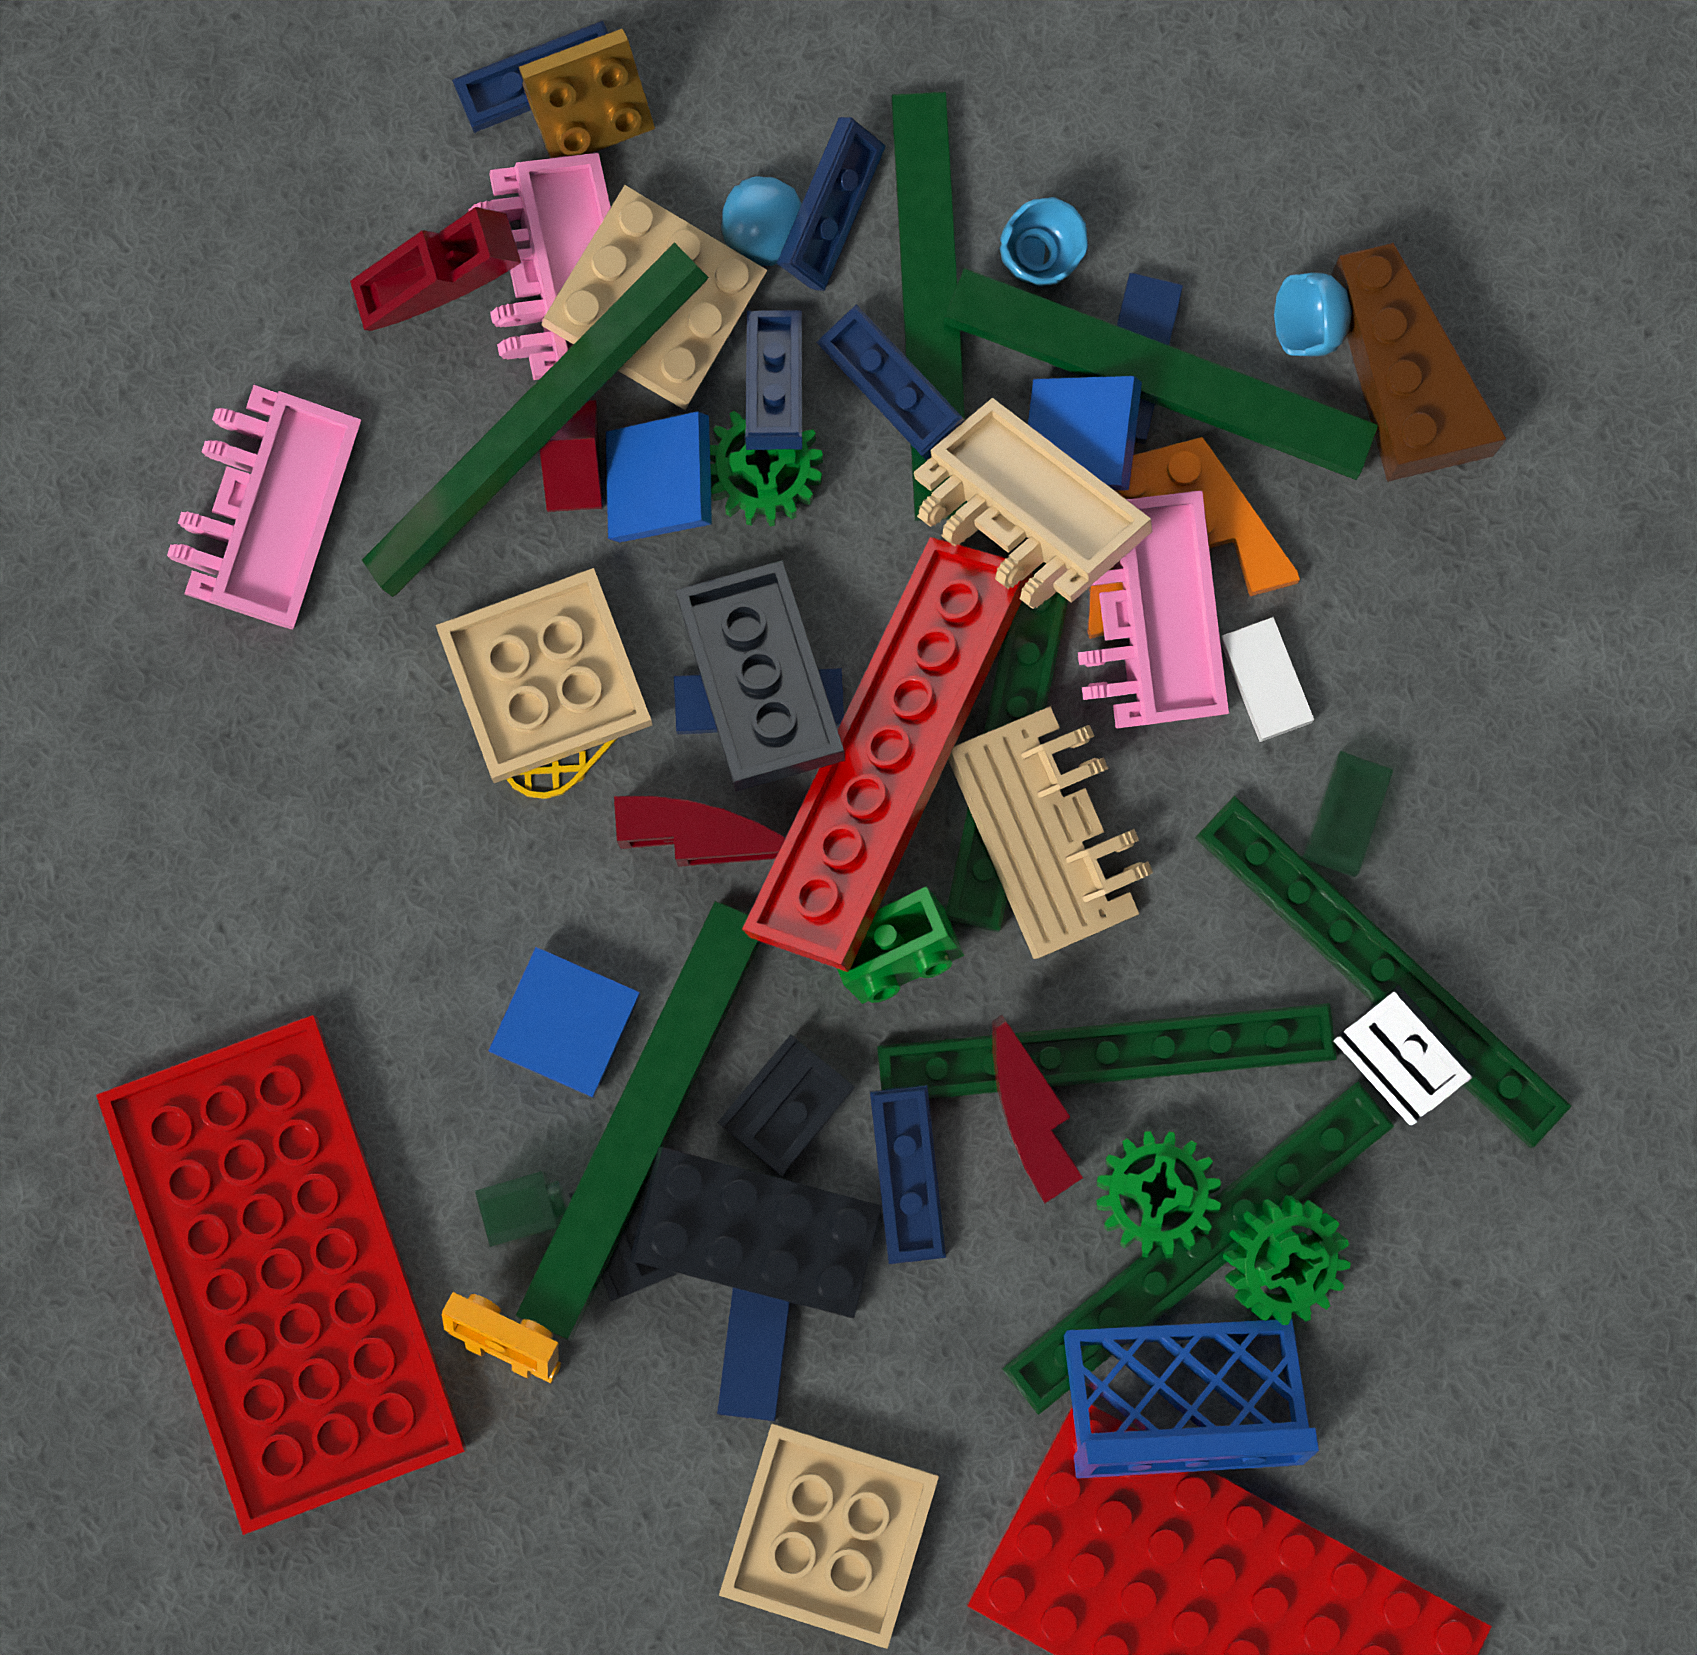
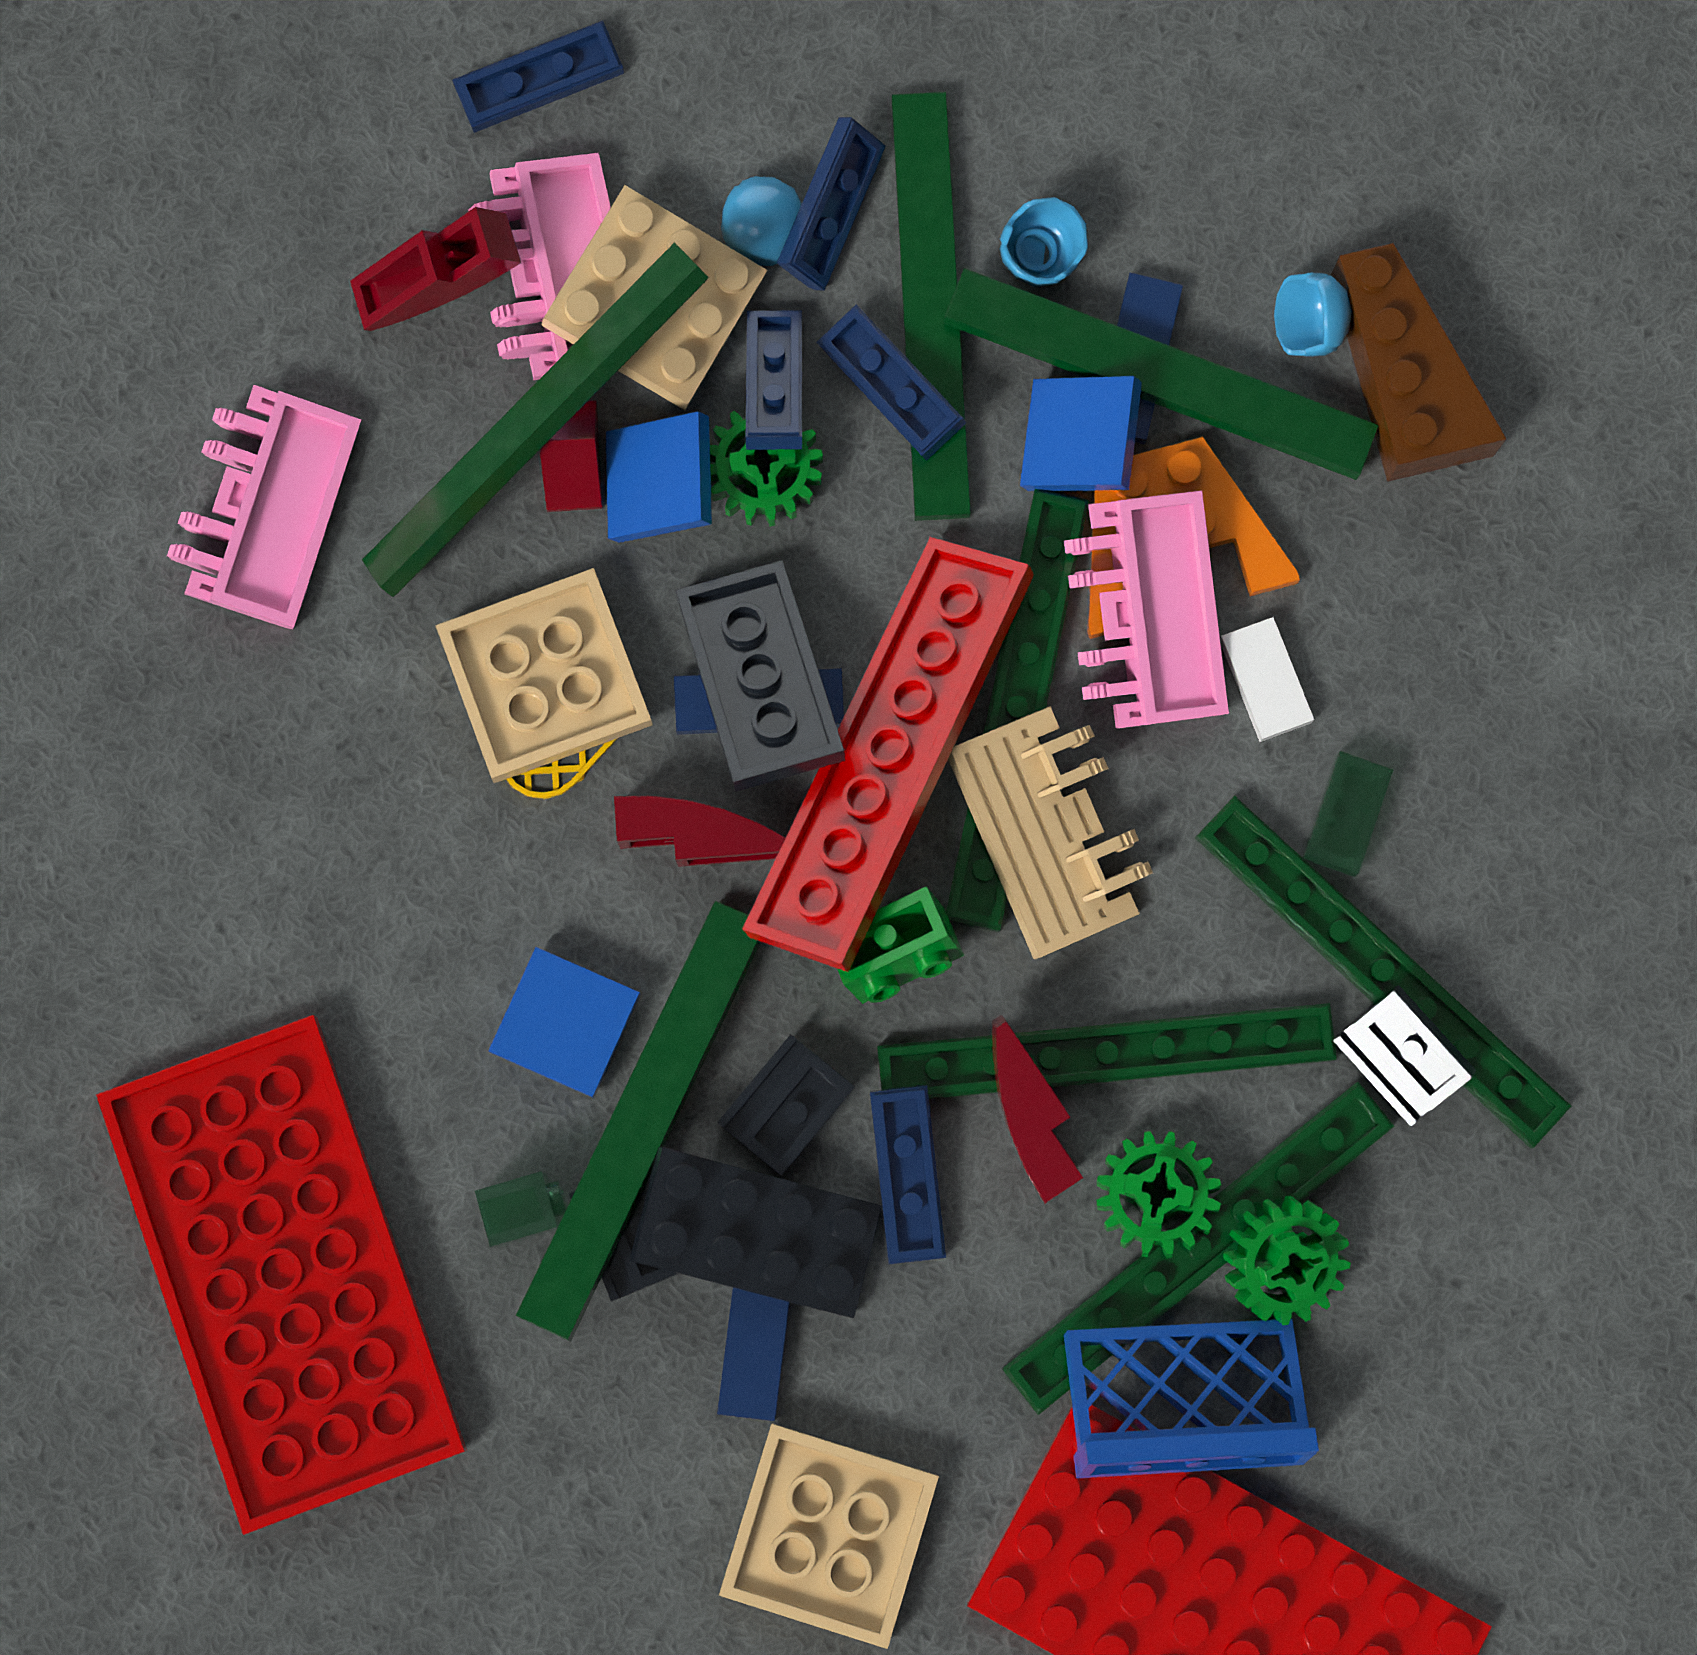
light orange plate [442,1292,561,1384] -> none
pearl gold plate [519,29,655,158] -> none
tan hinge [914,398,1152,609] -> none

